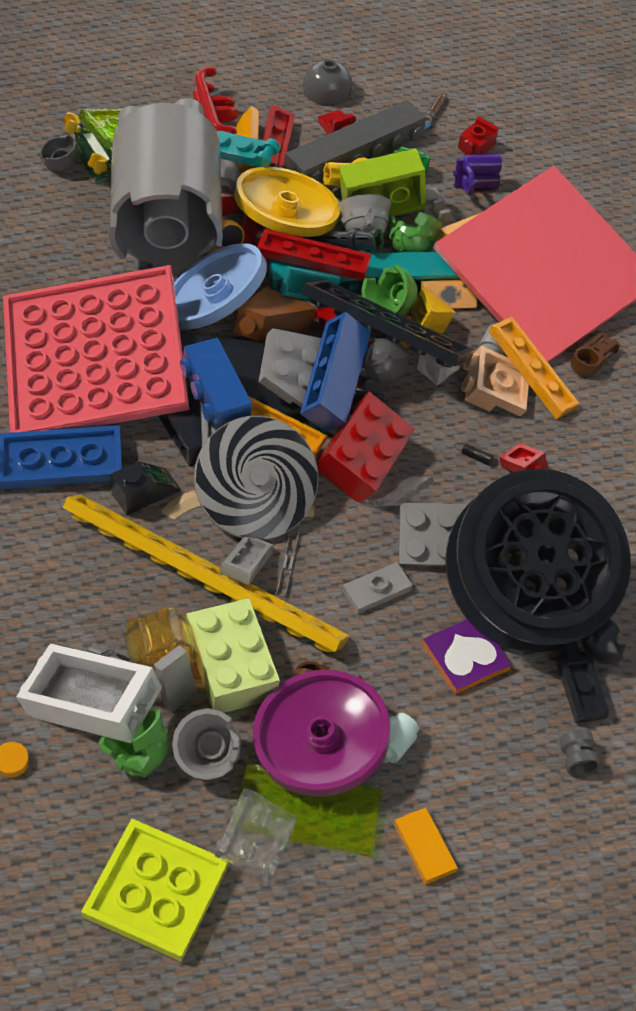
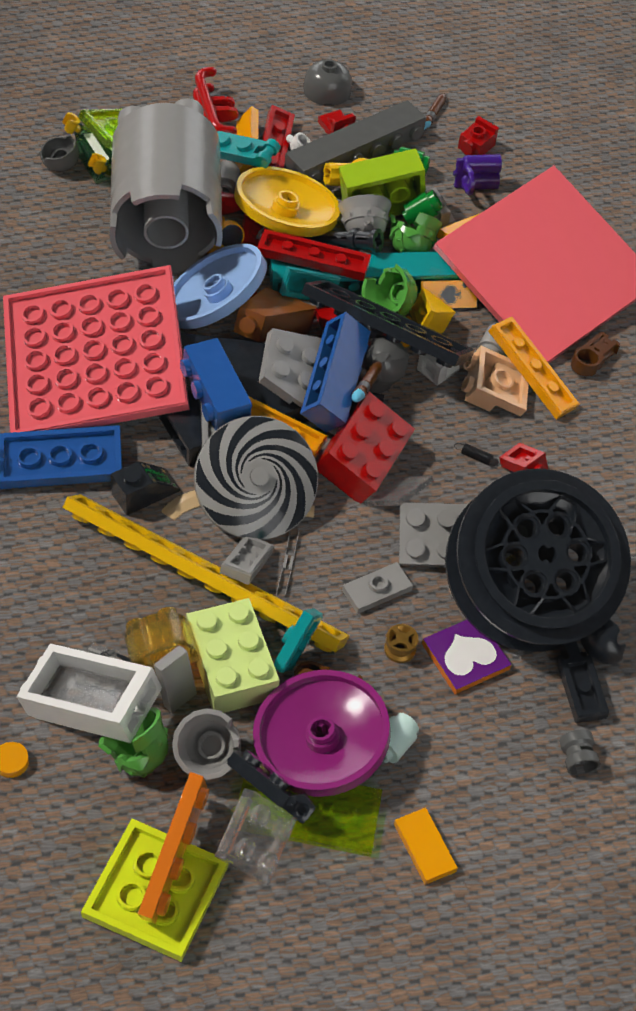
none -> orange wing [138,772,210,924]
none -> black hinge [227,749,317,824]
none -> teal plate [274,608,323,673]
none -> white plate [286,132,311,151]
none -> reddish brown piece [352,361,383,403]
none -> pearl gold wheel [384,624,419,663]
none -> green brick [402,190,443,227]

